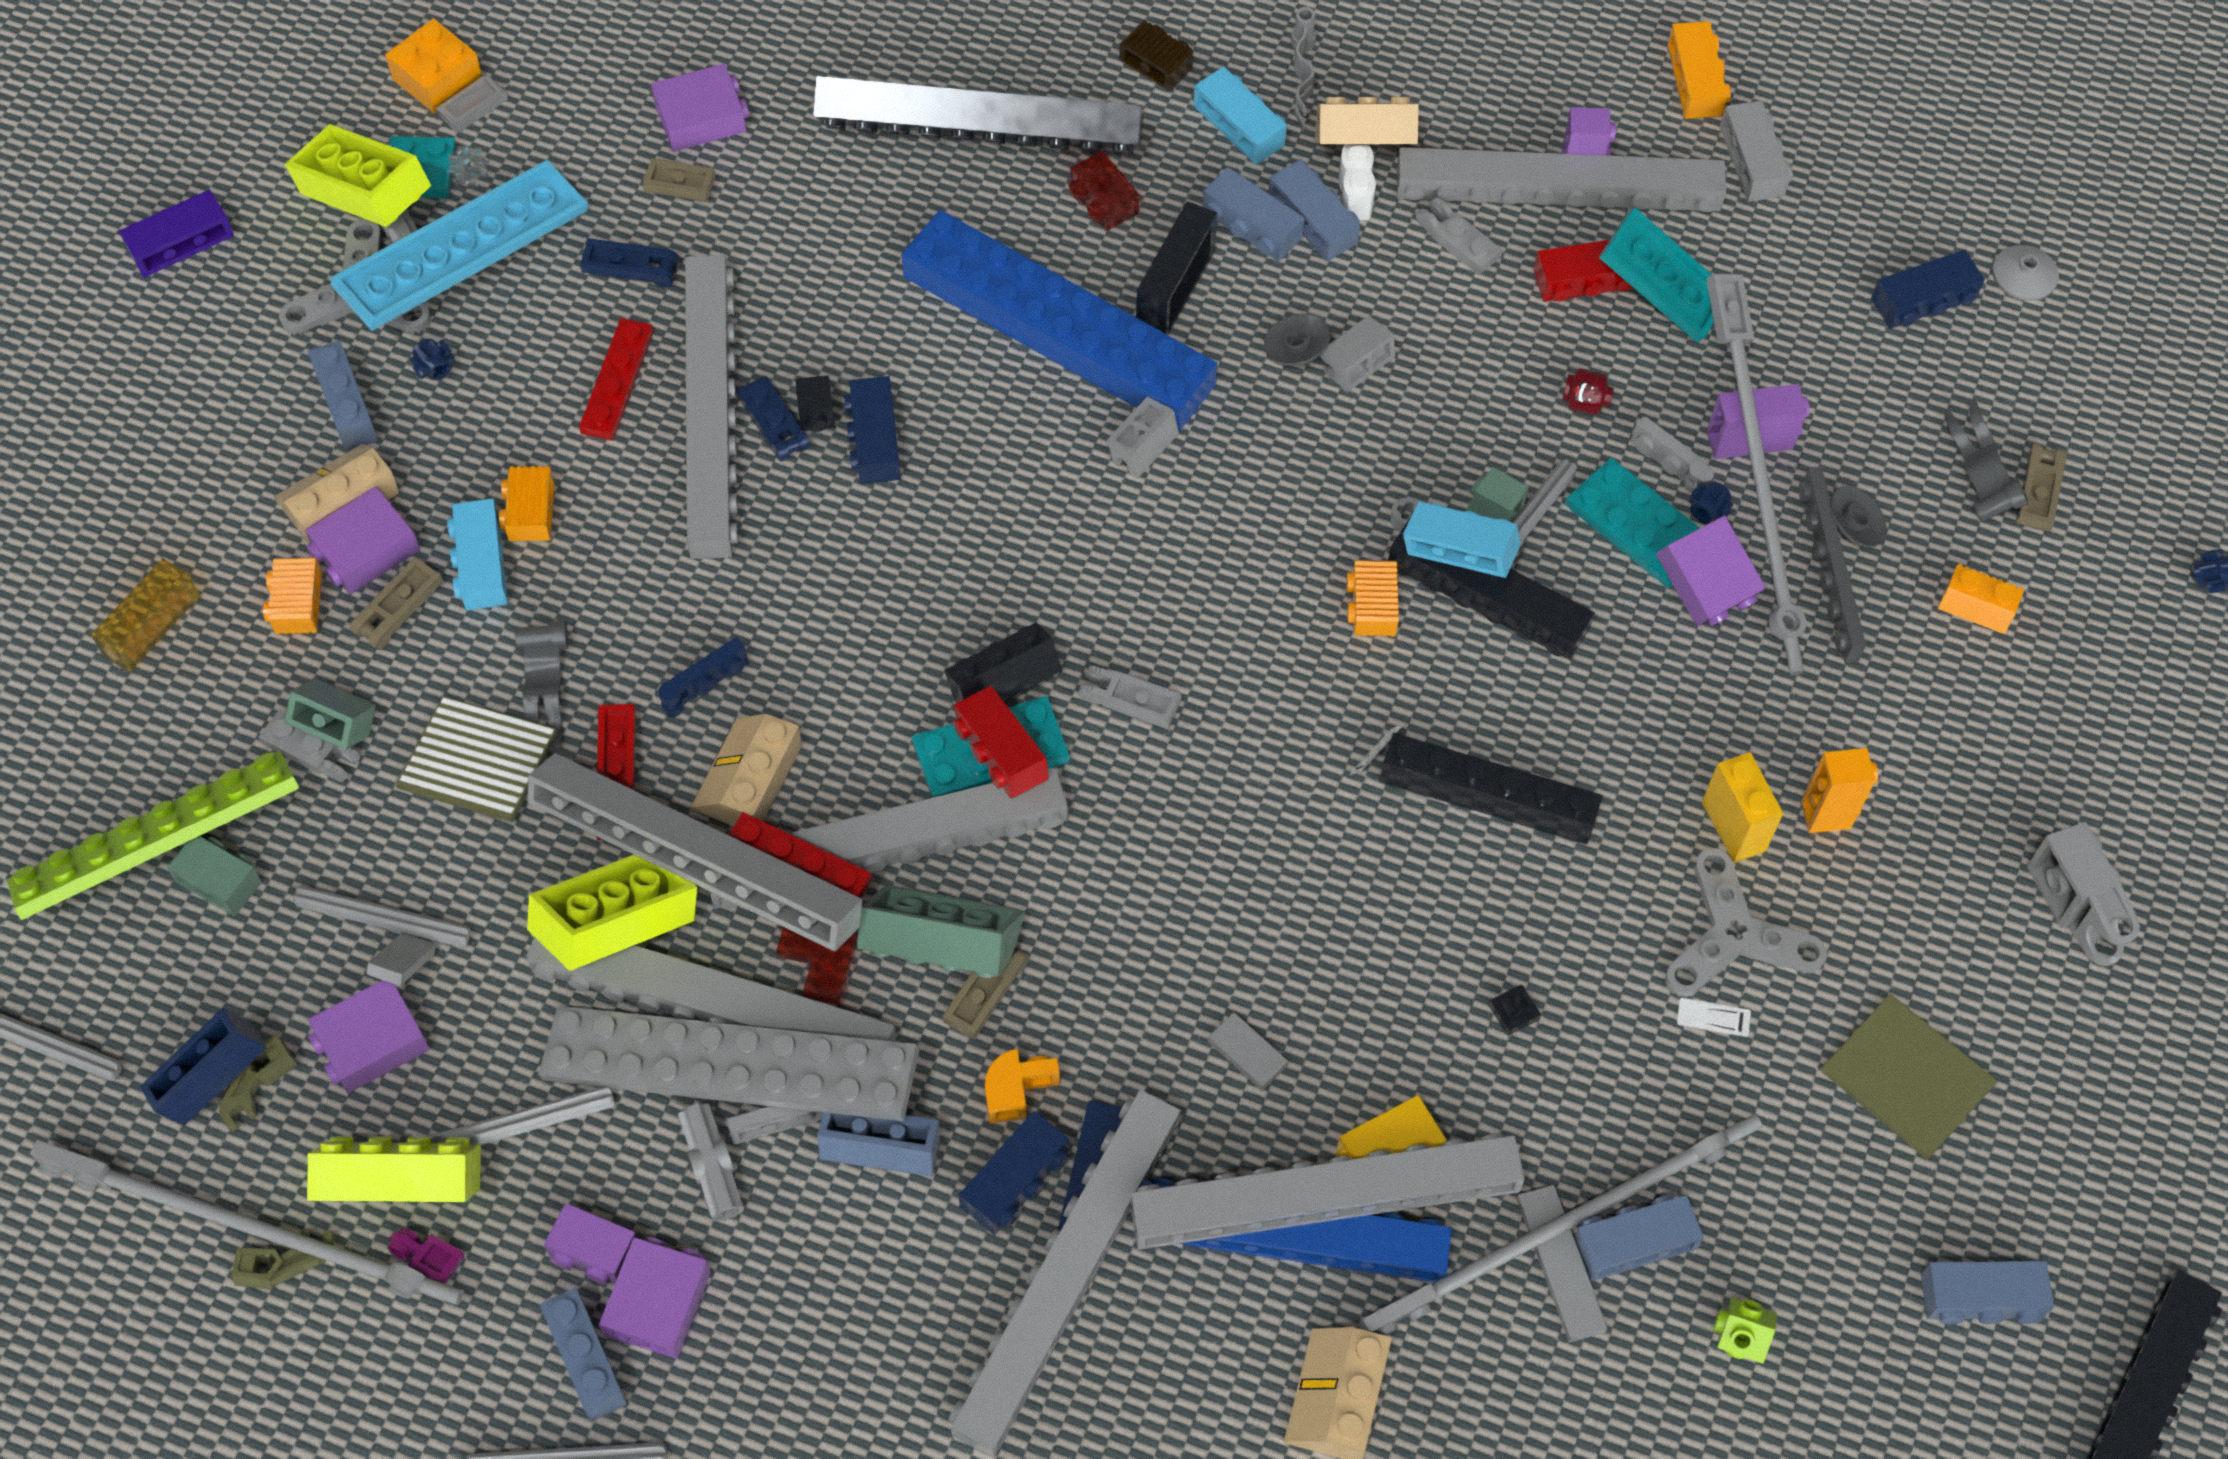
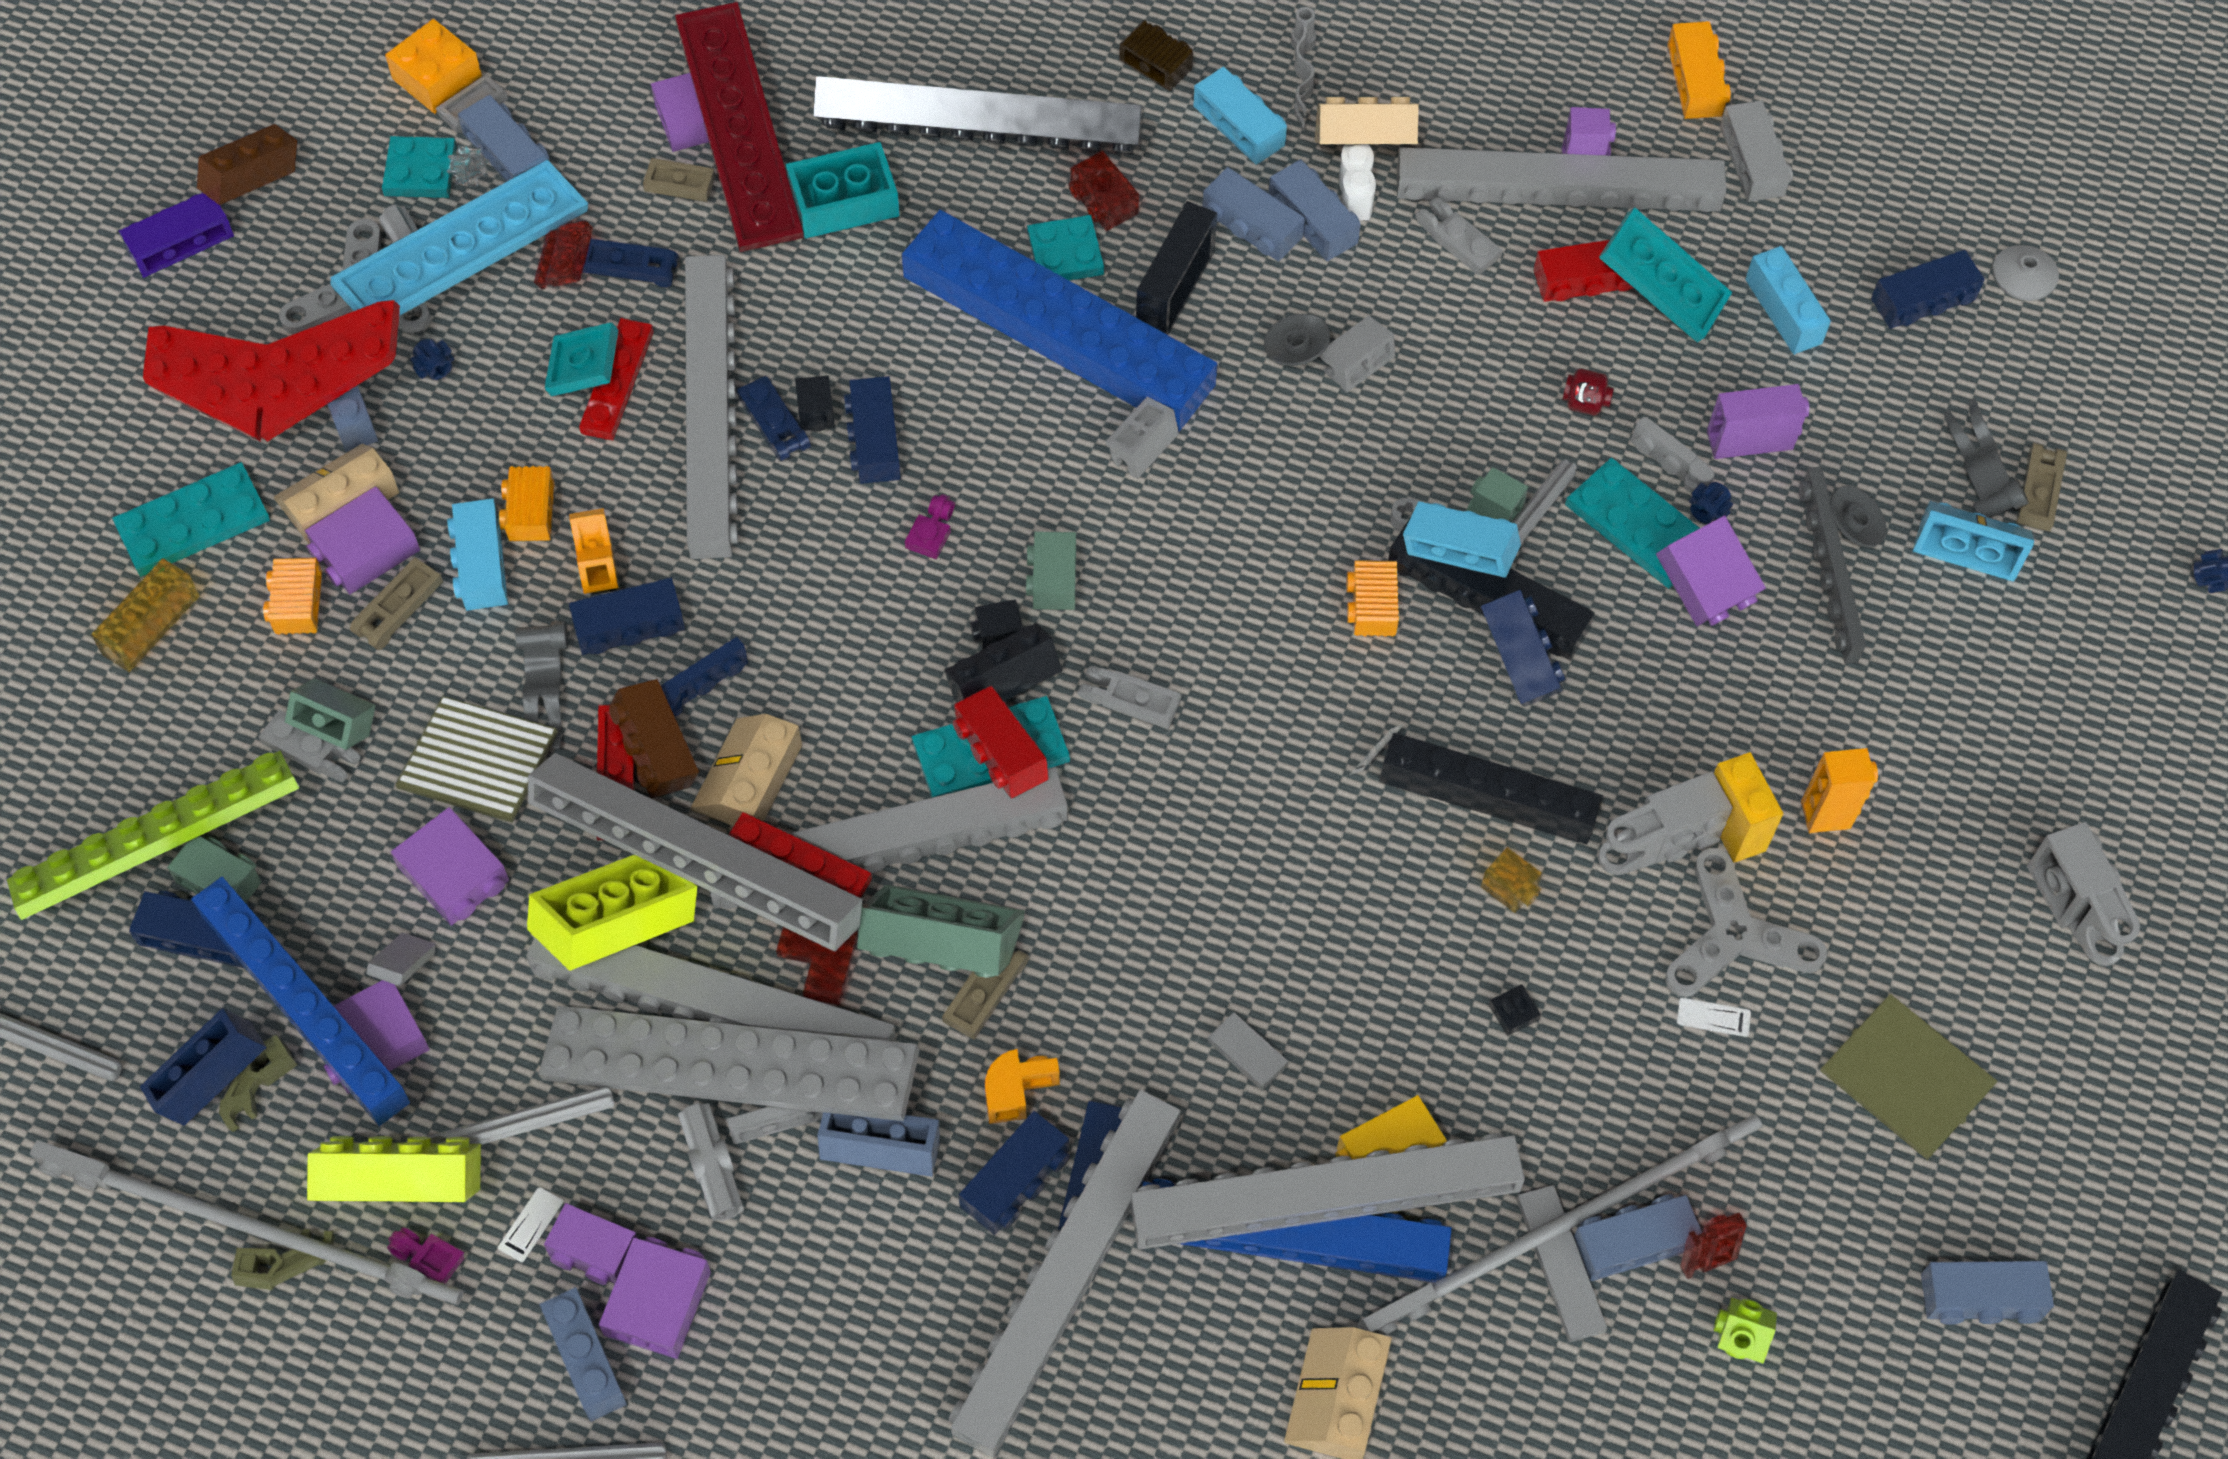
neon yellow brick [284,124,431,227] -> none
light grey axle [293,886,471,948] -> none
light grey bar [1706,274,1807,675] -> none
light orange brick [1938,564,2024,634] -> none
none -> teal plate [112,462,270,577]
none -> dark blue brick [129,891,244,968]
none -> red wing [143,300,400,442]
none -> blue brick [191,876,410,1127]
none -> reddish brown brick [197,124,298,205]
none -> medium lavender brick [391,807,509,926]
none -> sand blue brick [458,94,550,182]
none -> white sticker [498,1187,563,1262]
none -> clear red plate [534,220,593,290]
none -> teal plate [544,322,619,397]
none -> dark blue brick [568,577,685,655]
none -> light orange brick [569,508,618,594]
none -> reddish brown brick [609,679,699,798]
none -> dark red plate [675,2,803,252]
none -> teal brick [785,142,900,239]
none -> magenta plate [905,494,955,560]
none -> black brick [970,599,1023,650]
none -> sand green brick [1026,532,1076,610]
none -> teal plate [1027,215,1104,281]
none -> dark blue brick [1481,590,1566,707]
none -> clear yellow brick [1481,847,1542,913]
none -> light grey brick [1598,771,1733,875]
none -> clear red plate [1680,1212,1747,1279]
none -> medium azure brick [1745,246,1831,355]
none -> medium azure slope [1913,501,2034,582]

